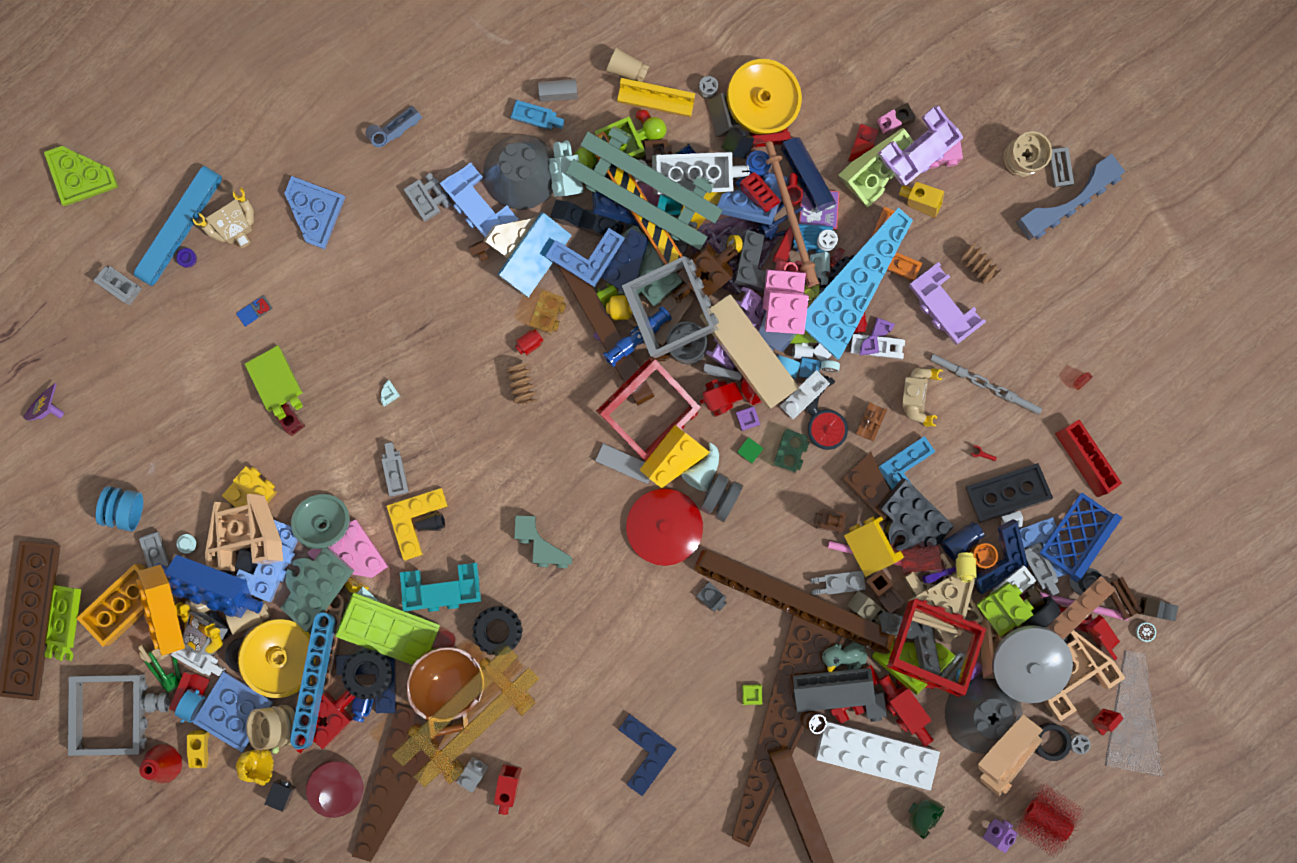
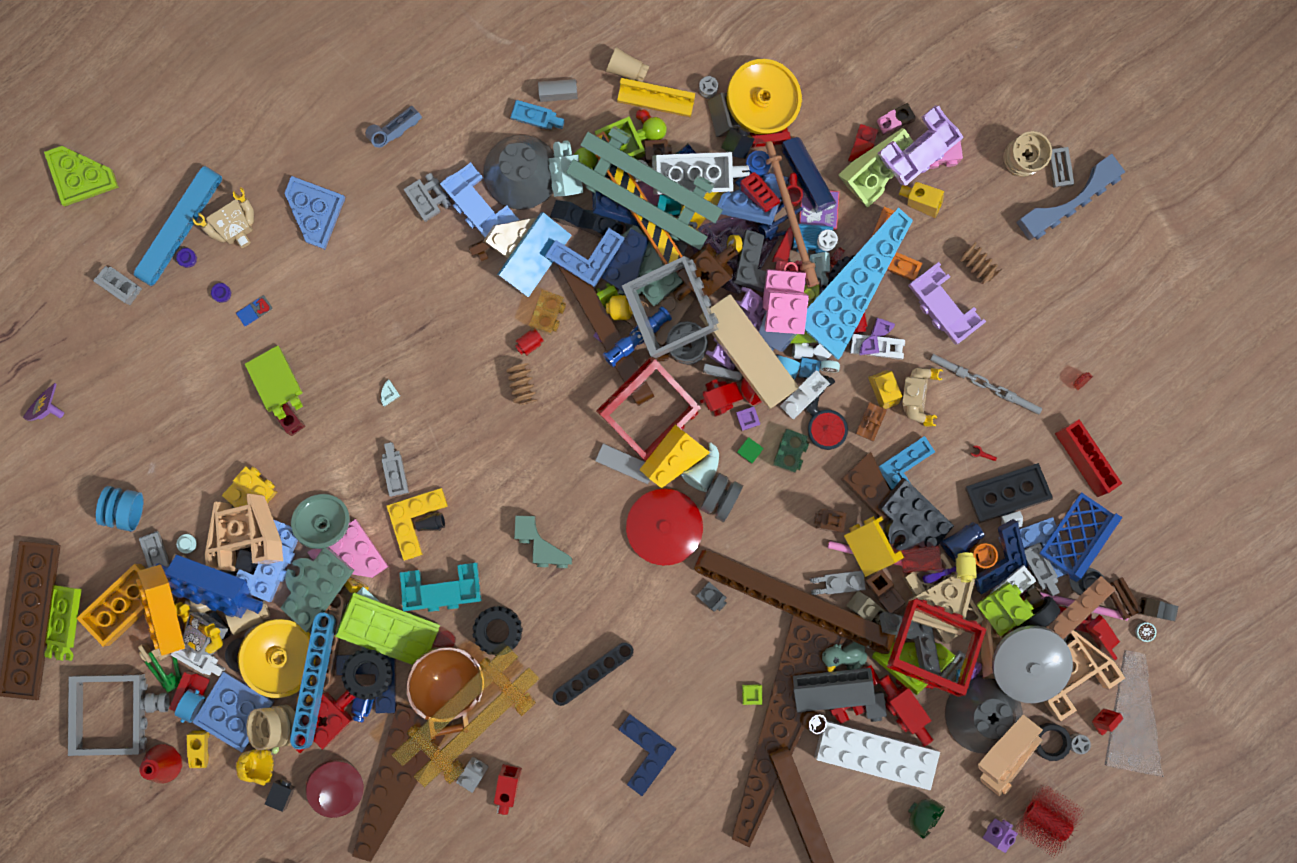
none -> dark purple tile [211,283,231,303]
none -> black beam [553,642,634,706]
none -> yellow torso [868,370,902,409]

